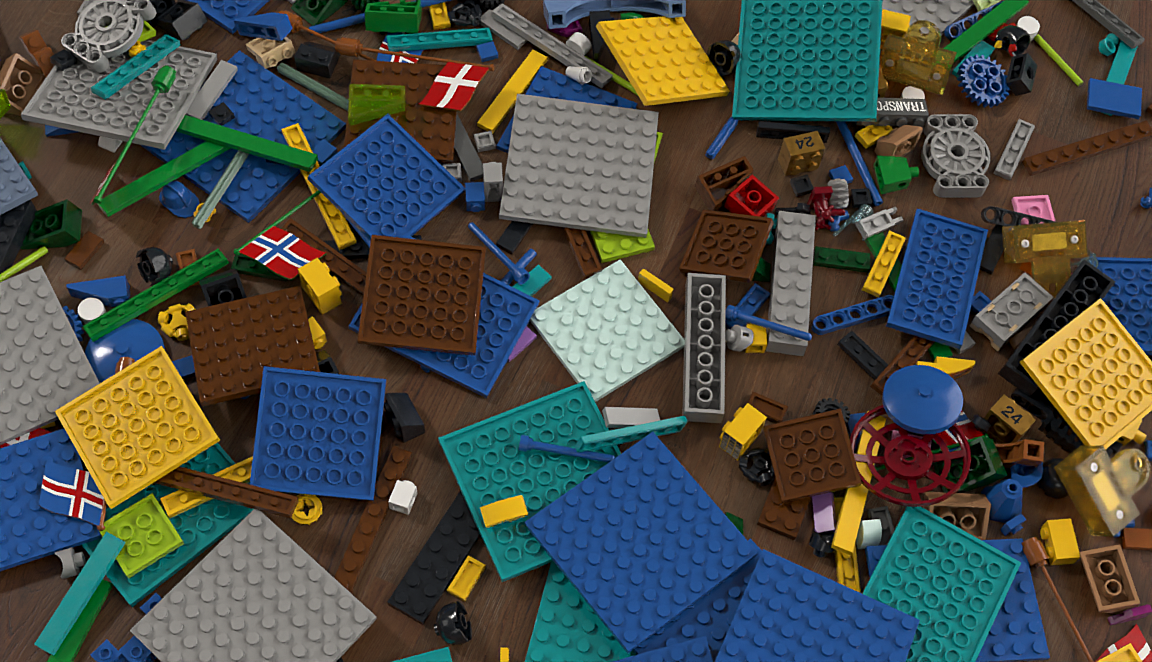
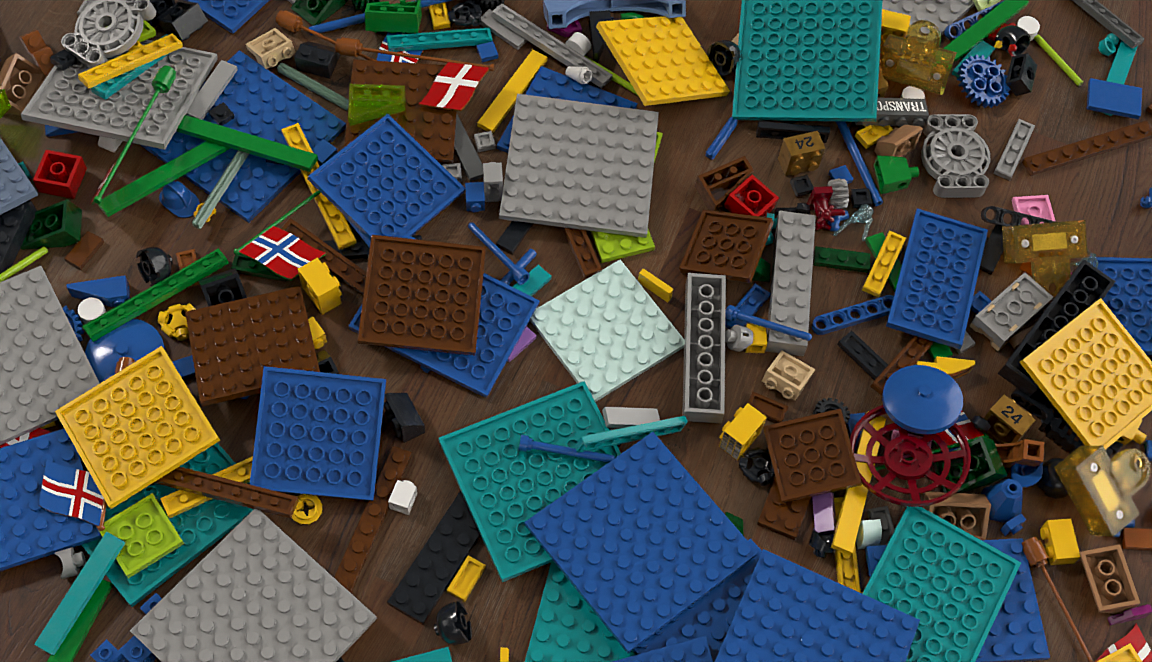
blue slope [234,12,293,41] -> none
yellow slope [480,495,528,528] -> none
light grey hinge [855,207,903,239] -> none
none -> red brick [33,150,87,199]
none -> yellow tile [78,34,183,89]
none -> tan plate [762,351,815,401]

